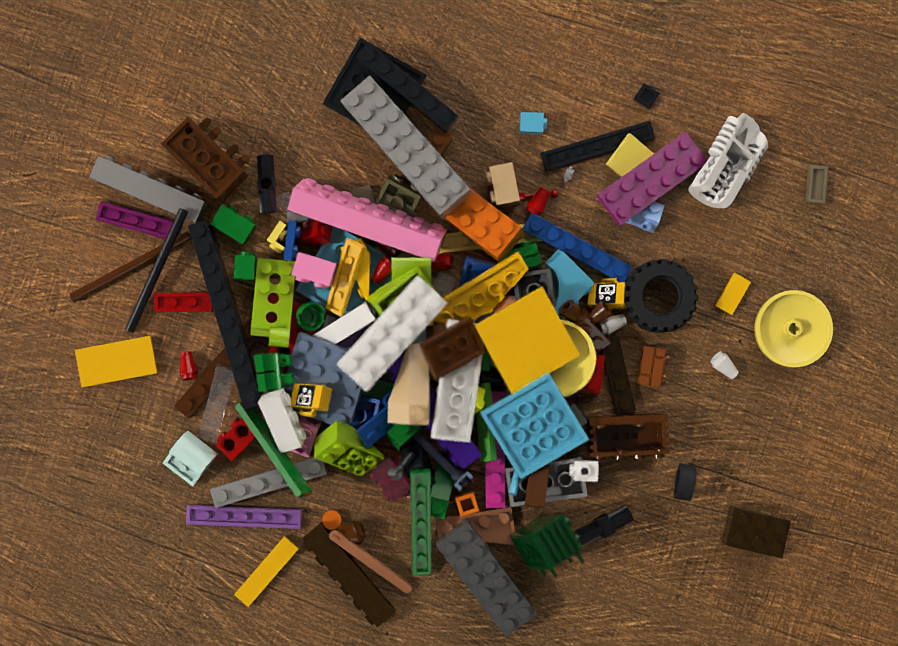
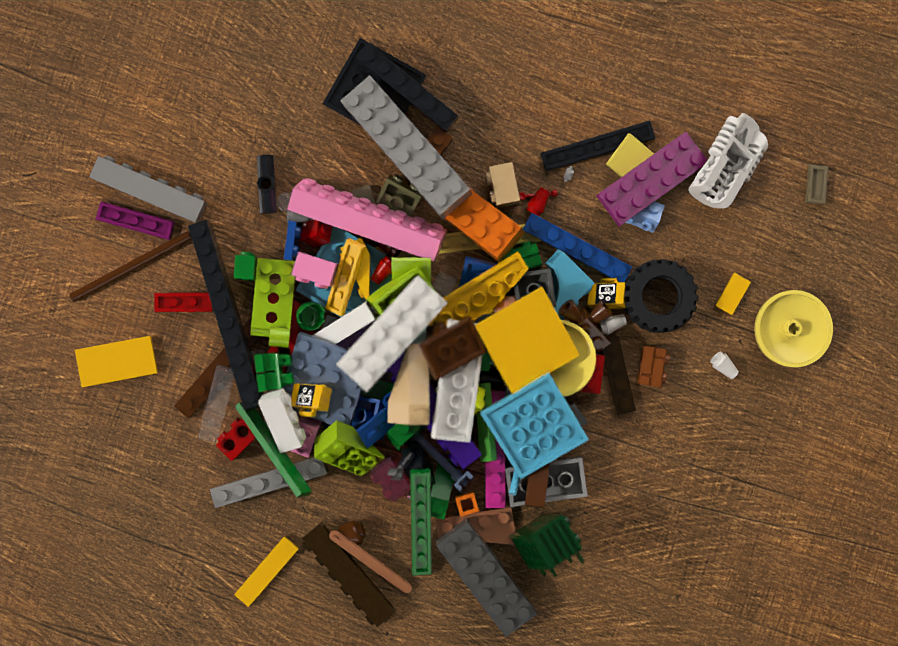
black piece [125,208,188,333] -> none
reddish brown piece [161,117,249,203] -> none
light aqua brick [163,431,218,487] -> none
red cone [179,352,198,381] -> none
medium lavender tile [186,505,302,529] -> none
green brick [210,205,257,245] -> none
light yellow bracket [267,221,288,254] -> none
orange tile [322,510,342,530] -> none
red cone [431,252,452,271] -> none
medium azure brick [519,112,547,135] -> none
white brick [569,460,598,481] -> none
black piece [575,505,634,546] -> none
reddish brown piece [586,413,670,461] -> none
black tile [633,83,660,110] -> none
black tyre [674,463,696,501] -> none
dark brown brick [721,505,791,559] -> none

